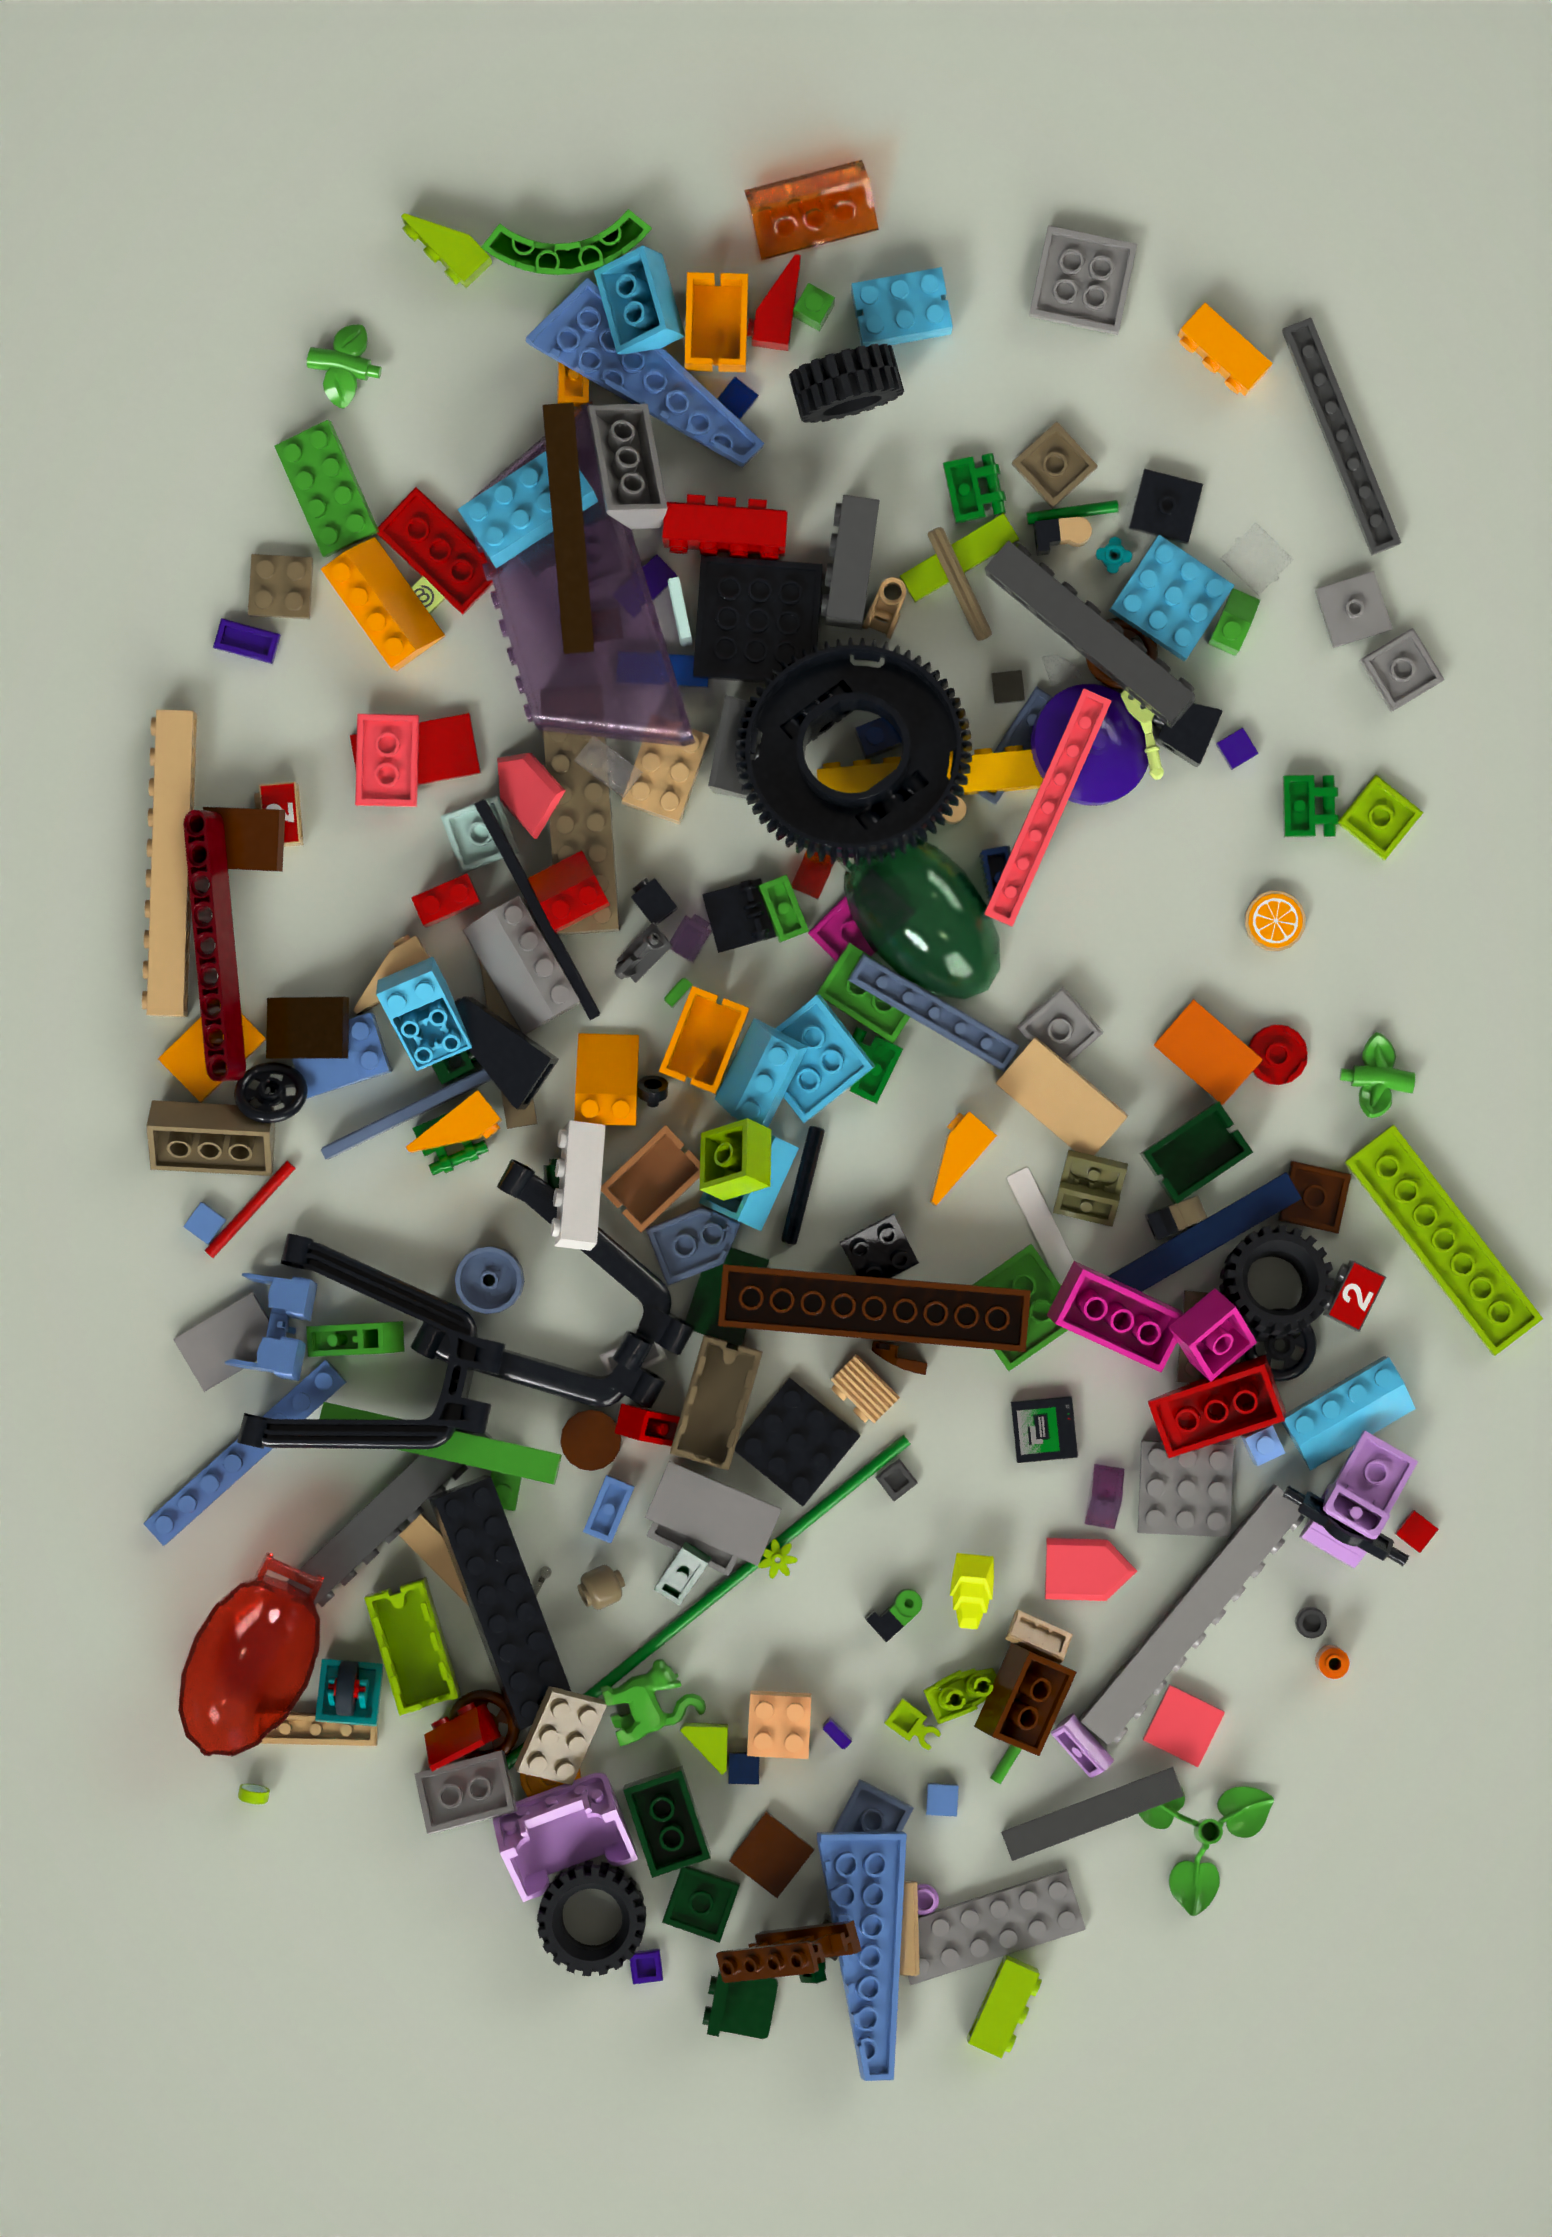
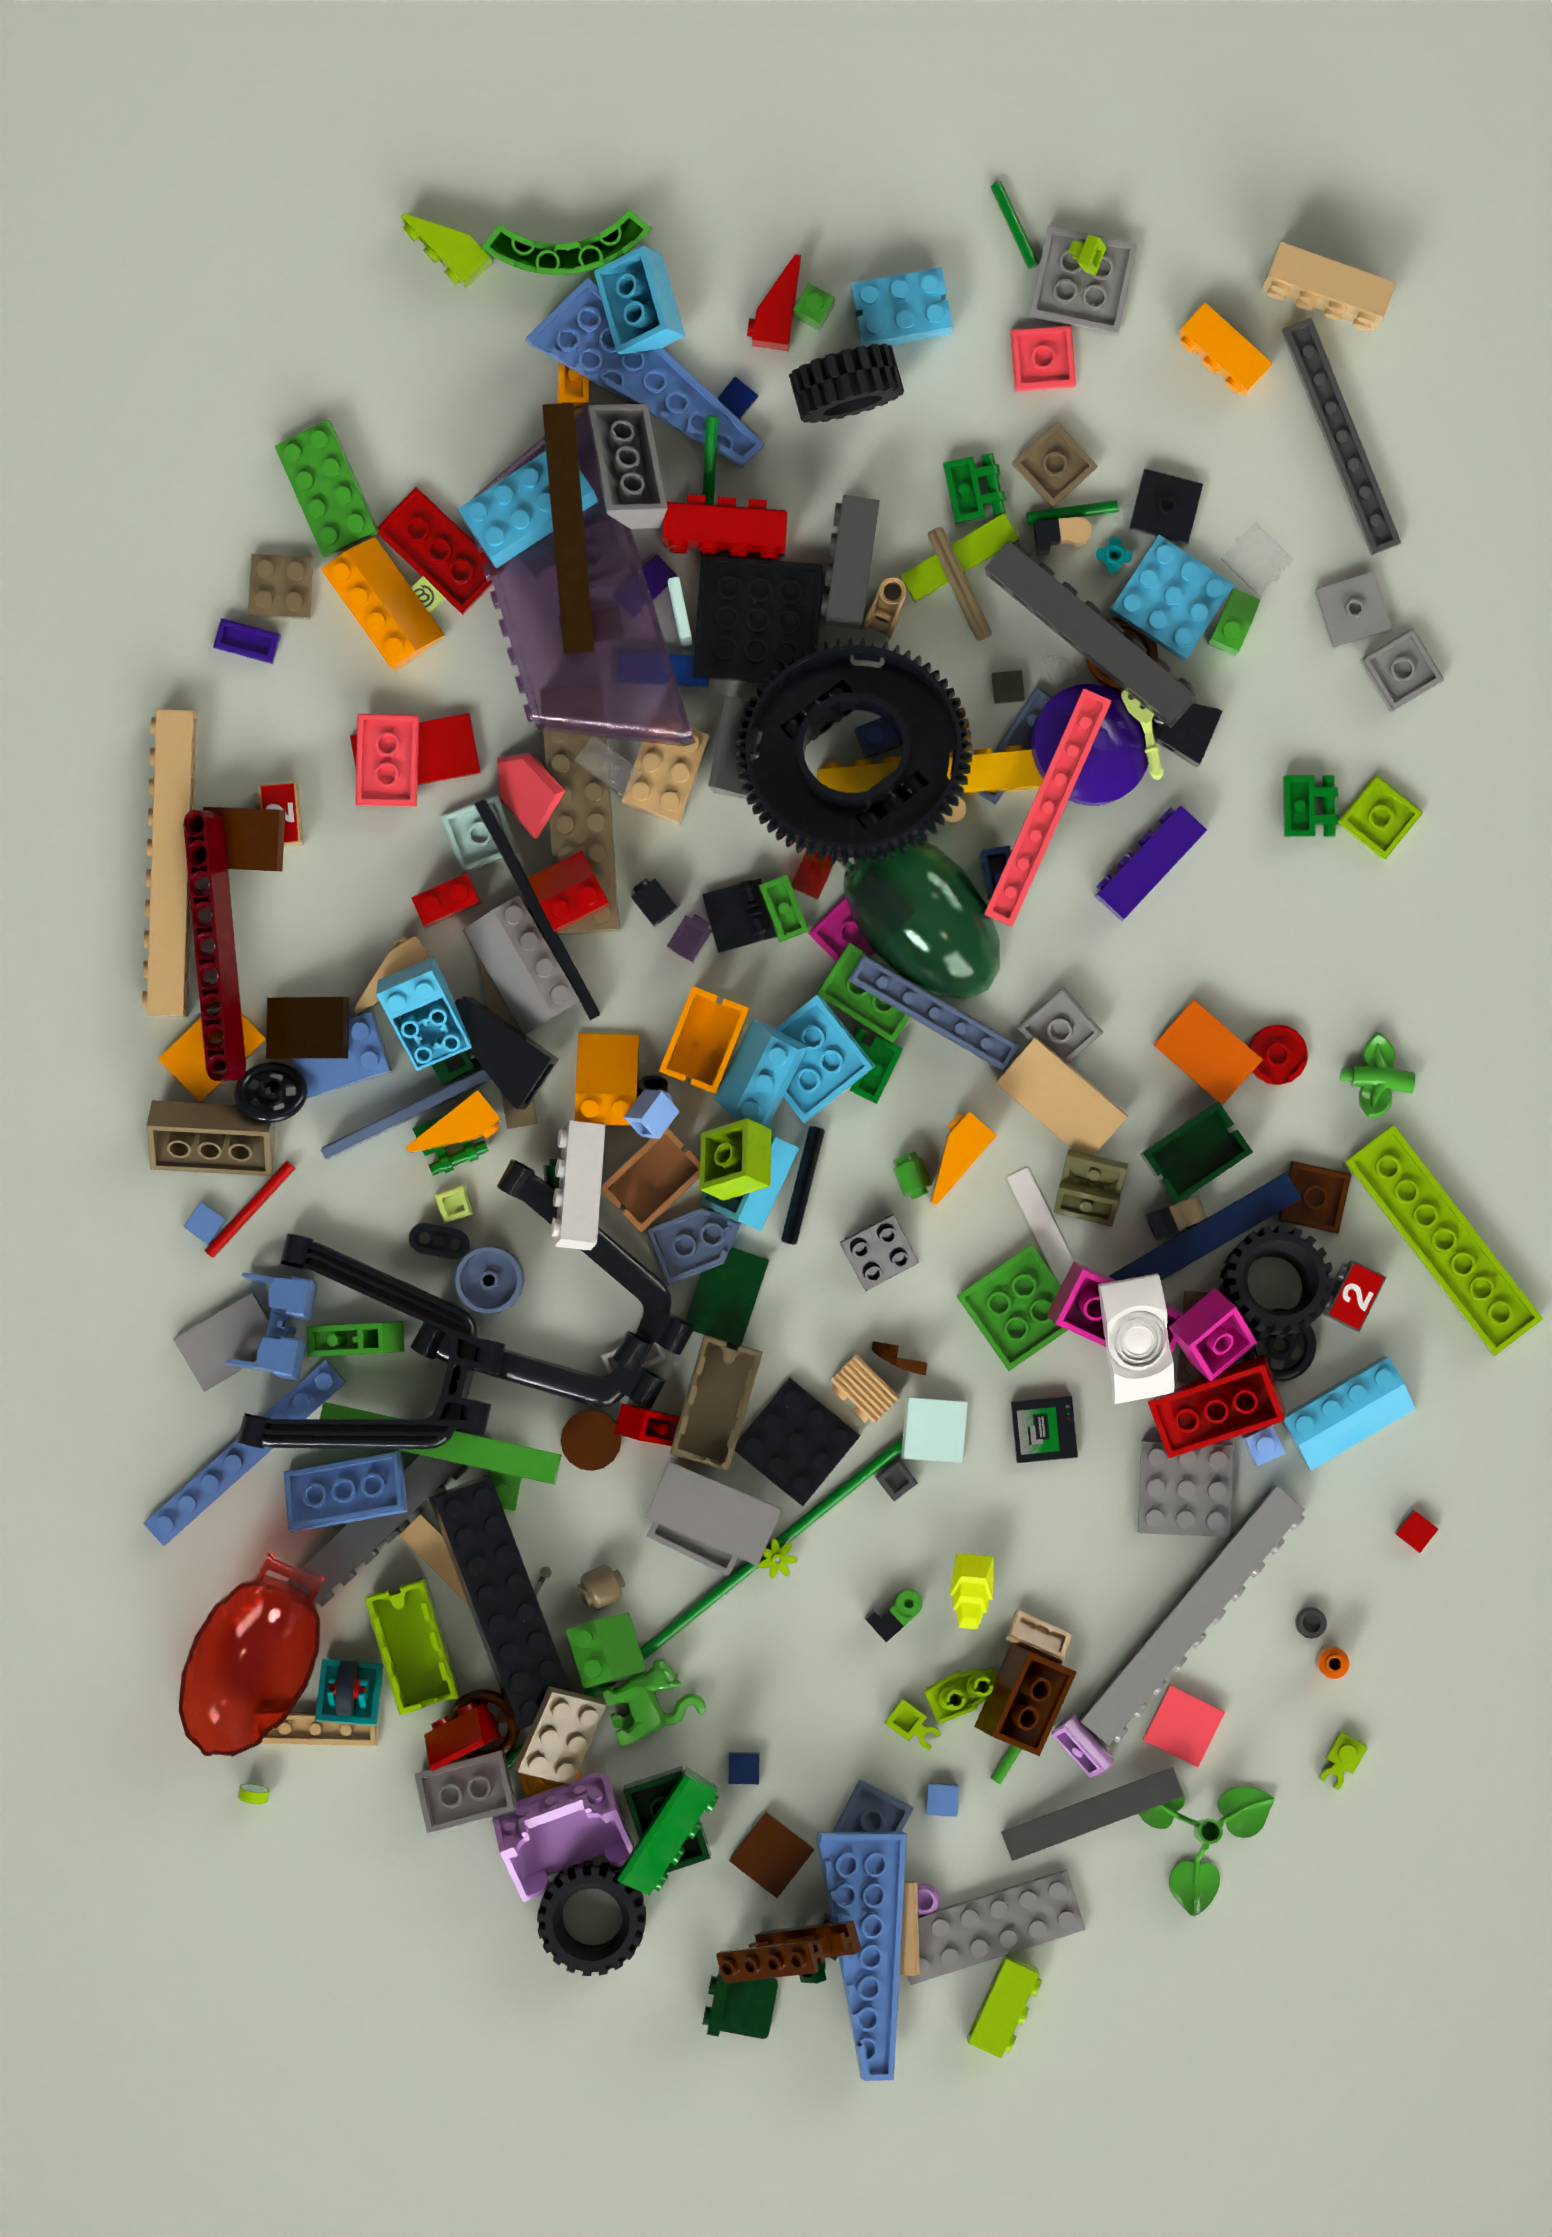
bright green plant [307,324,382,409] -> none
medium blue plate [583,1475,635,1543] -> none
dark grey hinge [615,922,673,983] -> none
dark purple tile [630,1948,663,1984] -> none
plate [654,1542,711,1606] -> none
dark green tile [662,1866,740,1943] -> none
bright green tile [664,978,693,1008] -> none
lime slope [680,1723,728,1775] -> none
light orange piece [684,272,748,372] -> none
reddish brown brick [718,1264,1031,1352] -> none
clear orange slope [744,160,879,260] -> none
light nougat brick [747,1690,811,1759] -> none
dark purple tile [823,1717,852,1750] -> none
coral tile [1045,1538,1137,1601] -> none
clear purple slope [1084,1464,1125,1529] -> none
dark purple tile [1216,728,1259,770] -> none
light orange tile [1244,891,1306,951] -> none
lavender piece [1283,1430,1418,1568] -> none
none -> medium blue tile [284,1450,408,1533]
none -> black plate [409,1223,470,1259]
none -> yellowish green tile [435,1185,473,1224]
none -> bright green slope [565,1612,647,1690]
none -> green slope [617,1767,719,1896]
none -> light blue brick [624,1089,680,1139]
none -> green bar [702,414,718,505]
none -> bright green brick [893,1152,932,1199]
none -> light aqua tile [901,1397,968,1463]
none -> green bar [990,181,1039,269]
none -> coral tile [1010,325,1076,392]
none -> lime tile [1068,234,1107,276]
none -> dark purple brick [1095,805,1207,921]
none -> white slope [1098,1273,1174,1404]
none -> tan brick [1262,242,1396,331]
none -> lime plate [1319,1731,1368,1790]

